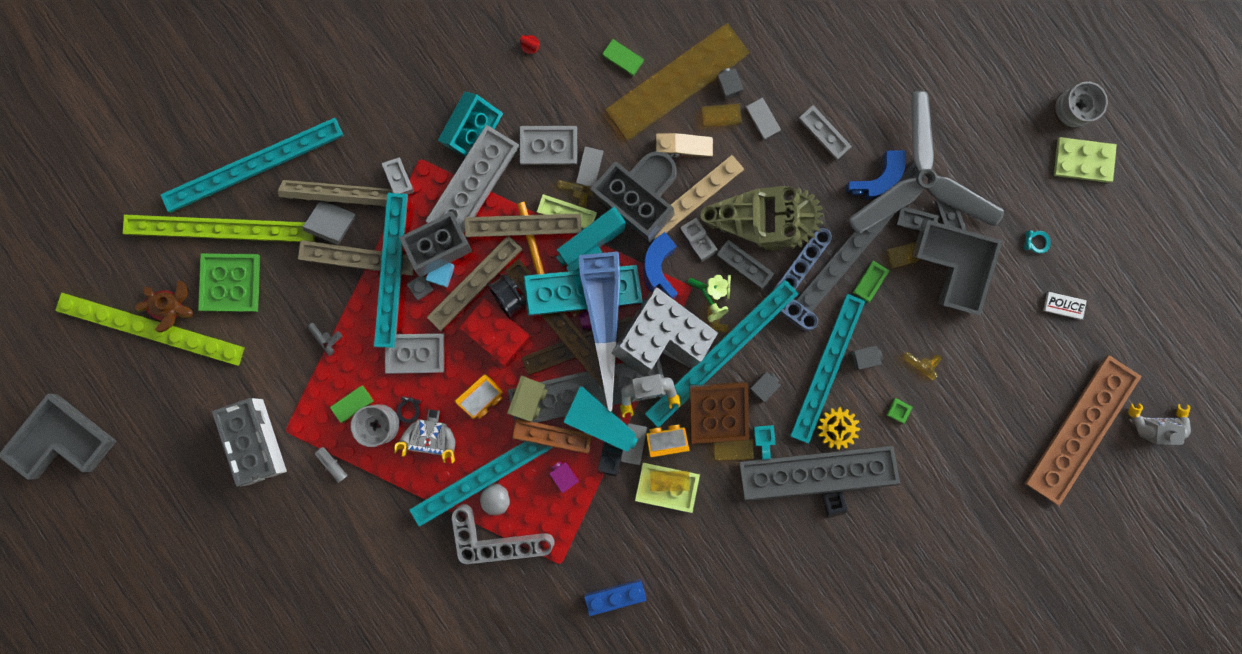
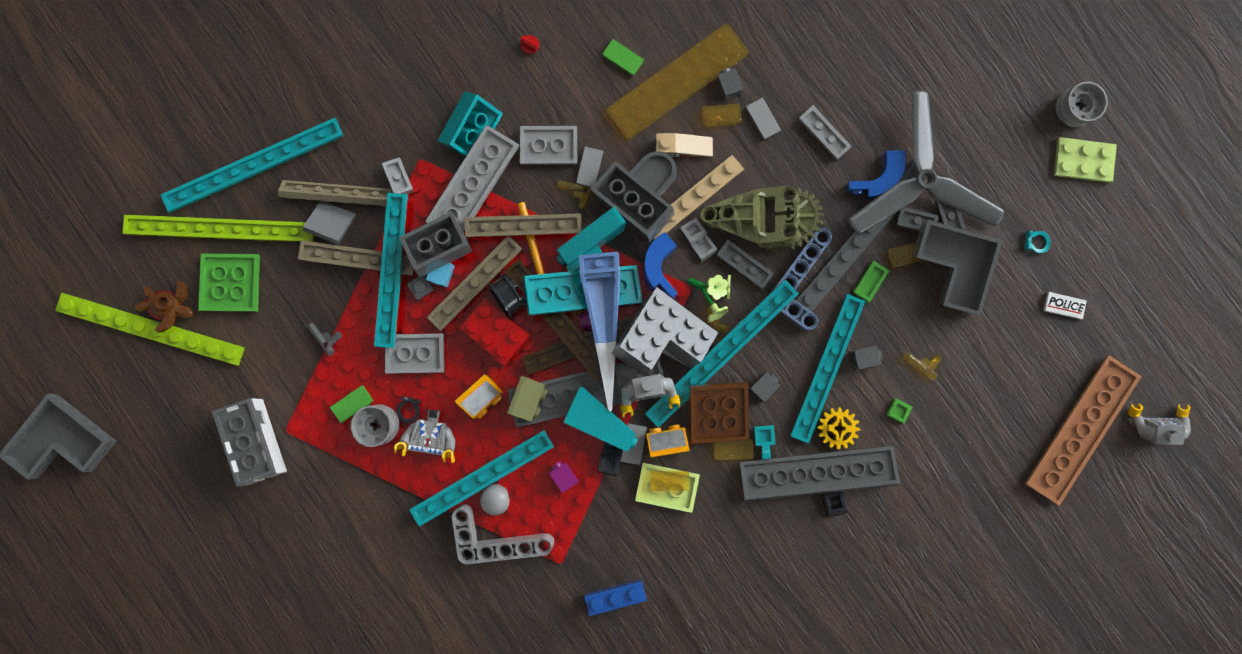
light grey axle [315,447,348,483] -> none
dark orange plate [512,419,592,454] -> none
yellowish green plate [537,194,597,229] -> none

